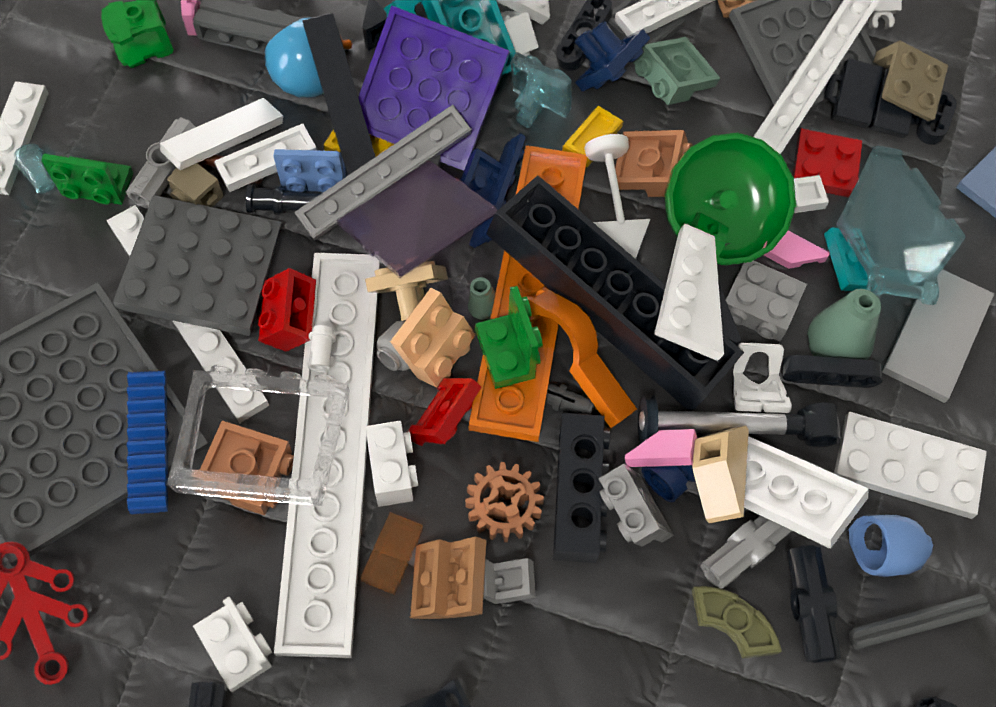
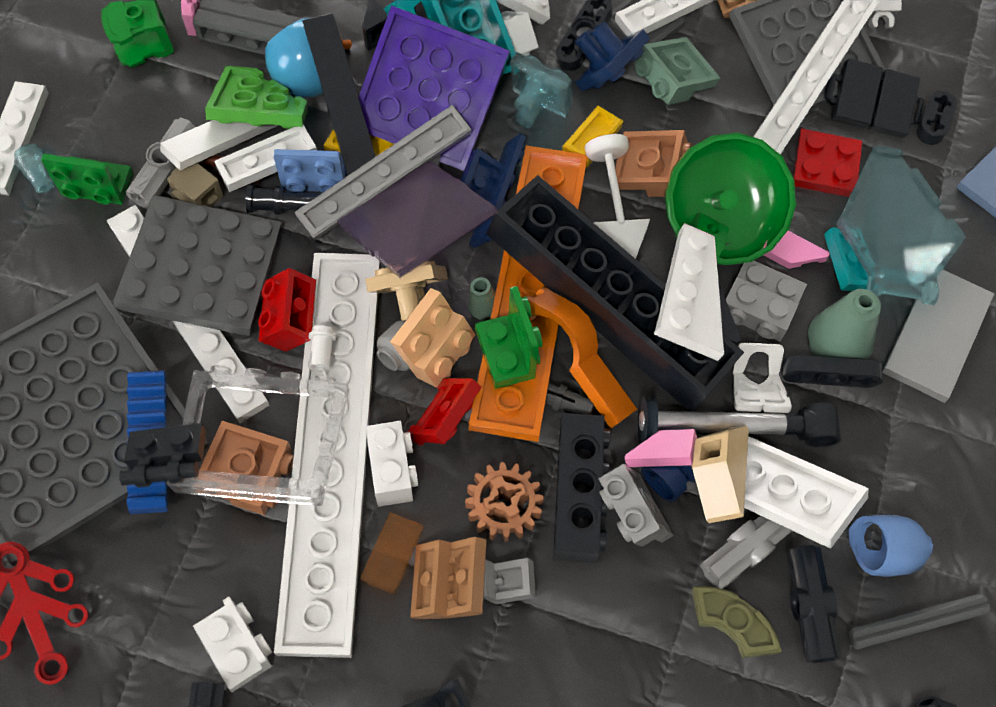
white tile [794,175,829,213] -> none
white plate [834,412,986,519] -> none
dark tan bracket [874,41,948,121] -> none
none -> black plate [119,423,206,488]
none -> bright green plate [205,66,307,129]

